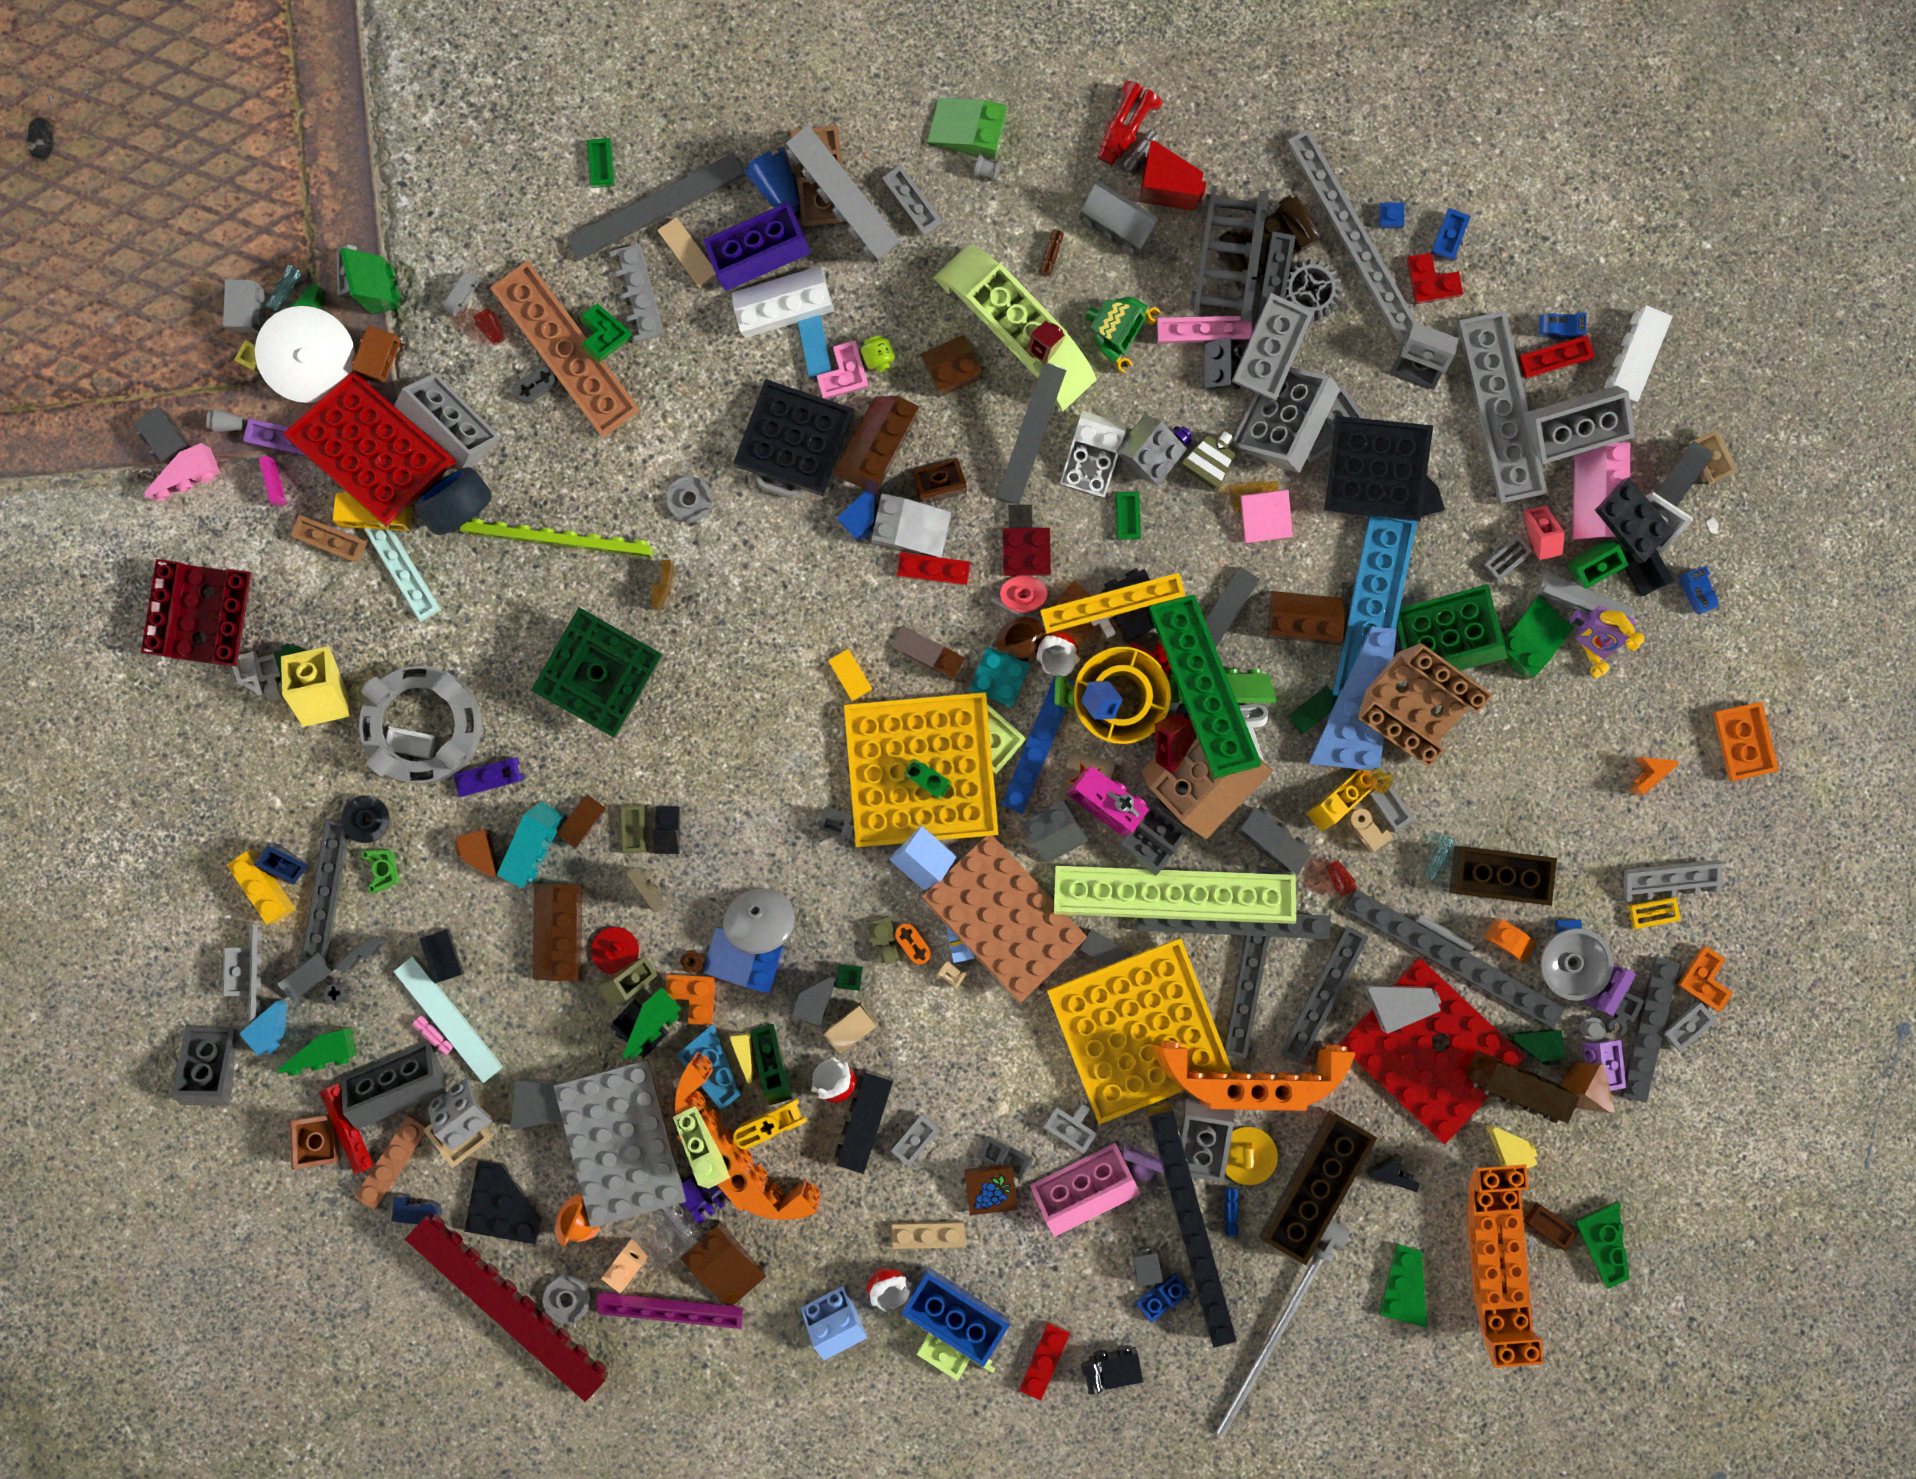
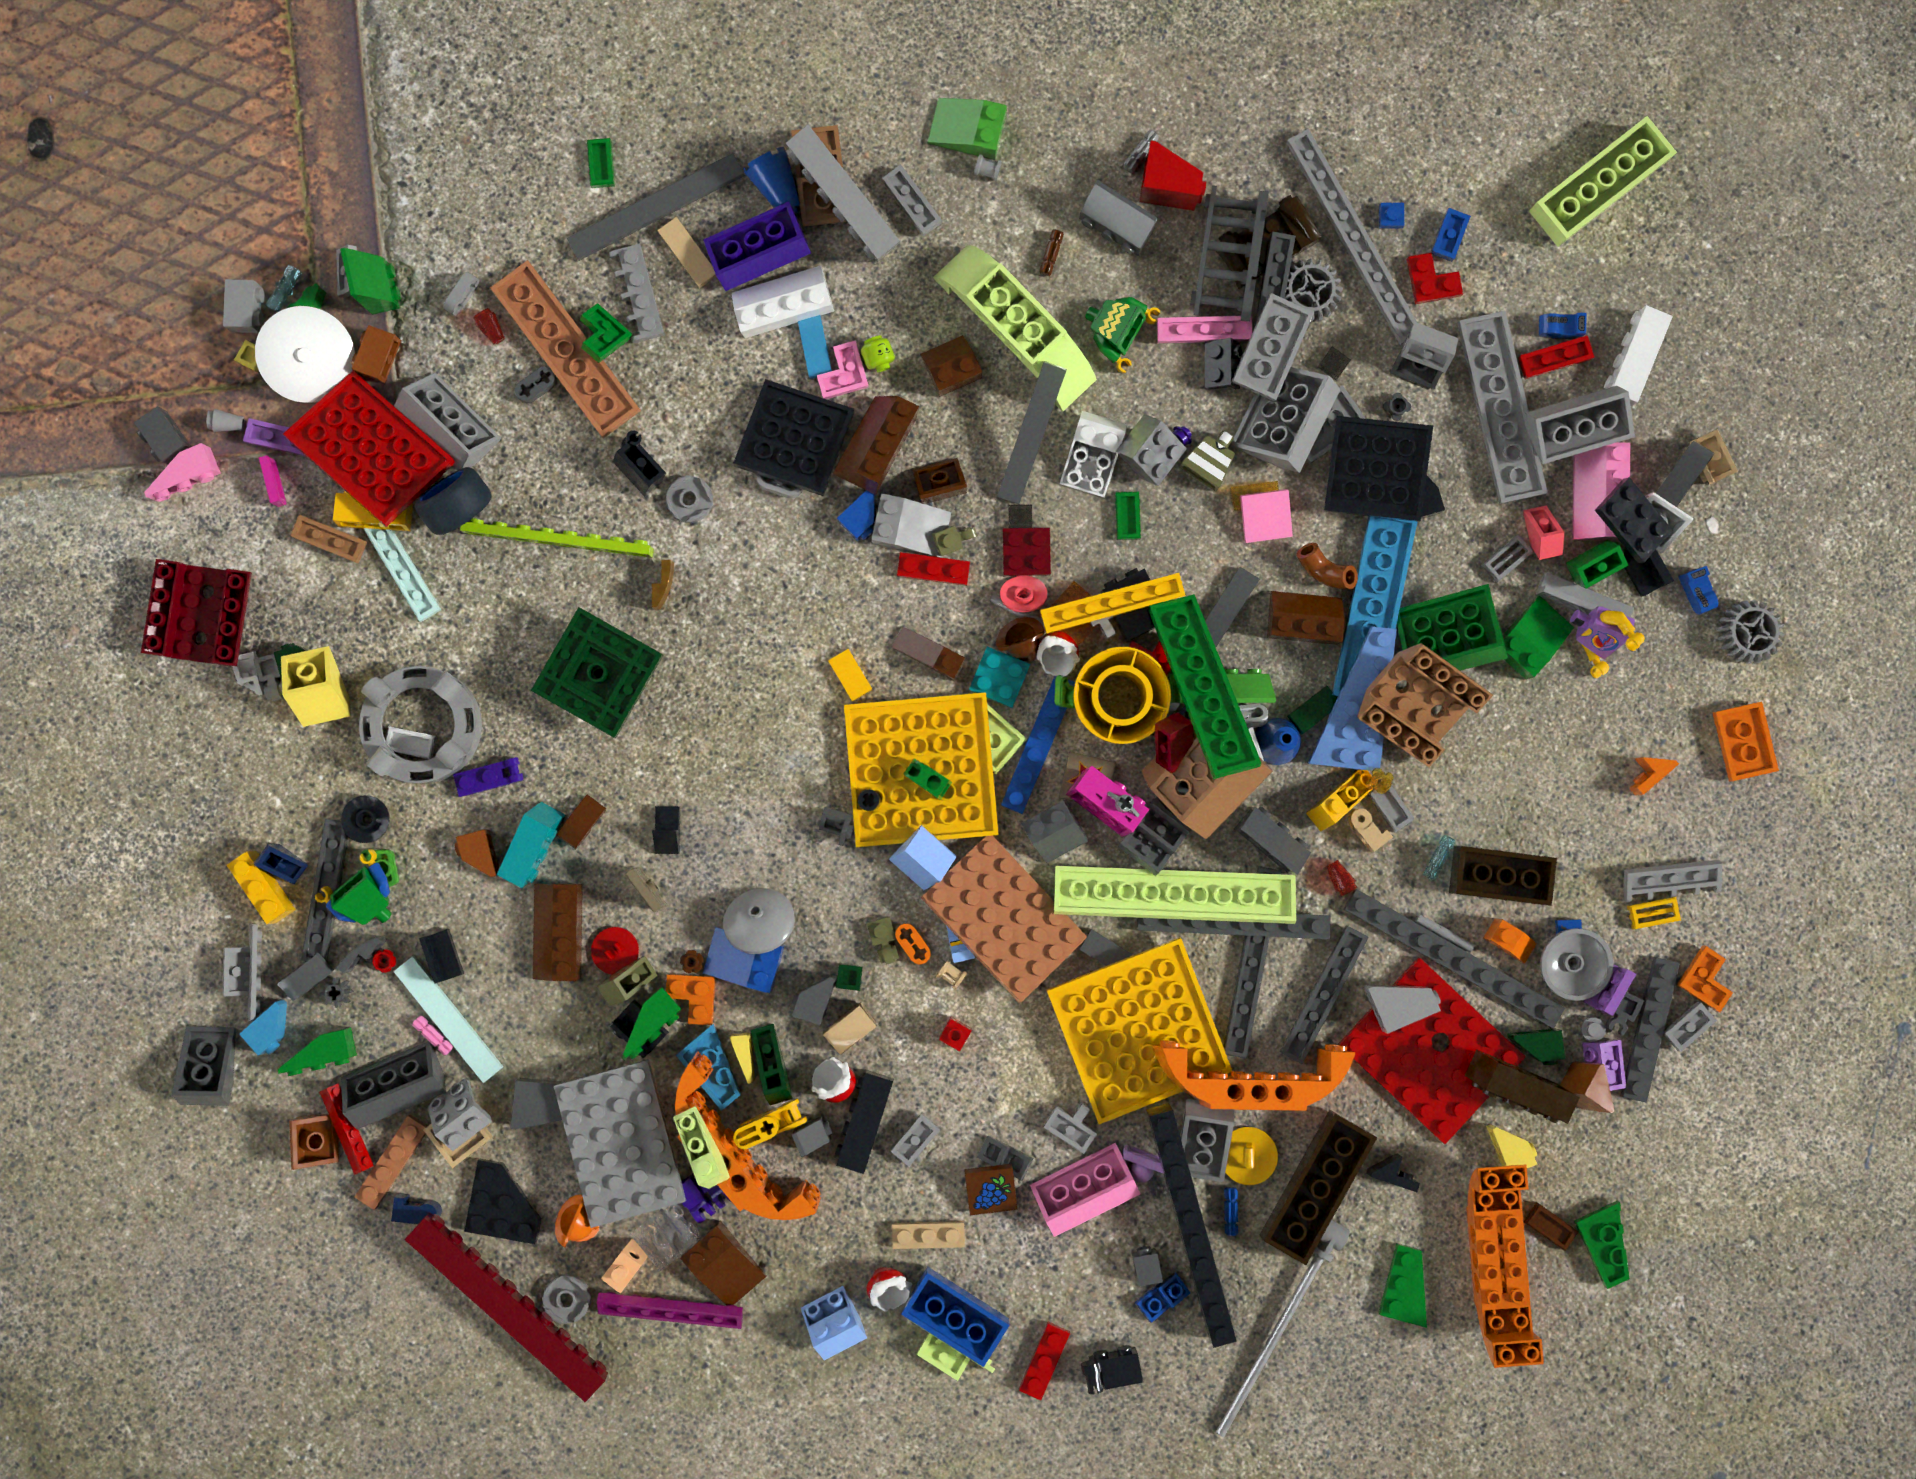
olive tile [620,805,647,853] -> none
dark red slope [1026,321,1065,365] -> none
blue panel [1081,682,1123,719] -> none
red piece [1097,80,1163,166] -> none
none -> green torso [315,849,392,925]
none -> red plate [372,949,396,973]
none -> black hinge [612,430,666,497]
none -> dark grey slope [792,1116,833,1157]
none -> black piece [858,789,881,811]
none -> olive plate [932,526,977,556]
none -> red brick [939,1016,972,1052]
none -> blue cone [1255,718,1301,765]
none -> dark orange cylinder [1296,543,1358,589]
none -> clear smoke tile [1318,346,1351,380]
none -> dark grey plate [1383,393,1411,421]
none -> yellowish green brick [1529,116,1677,247]
none -> light grey gear [1717,600,1785,664]

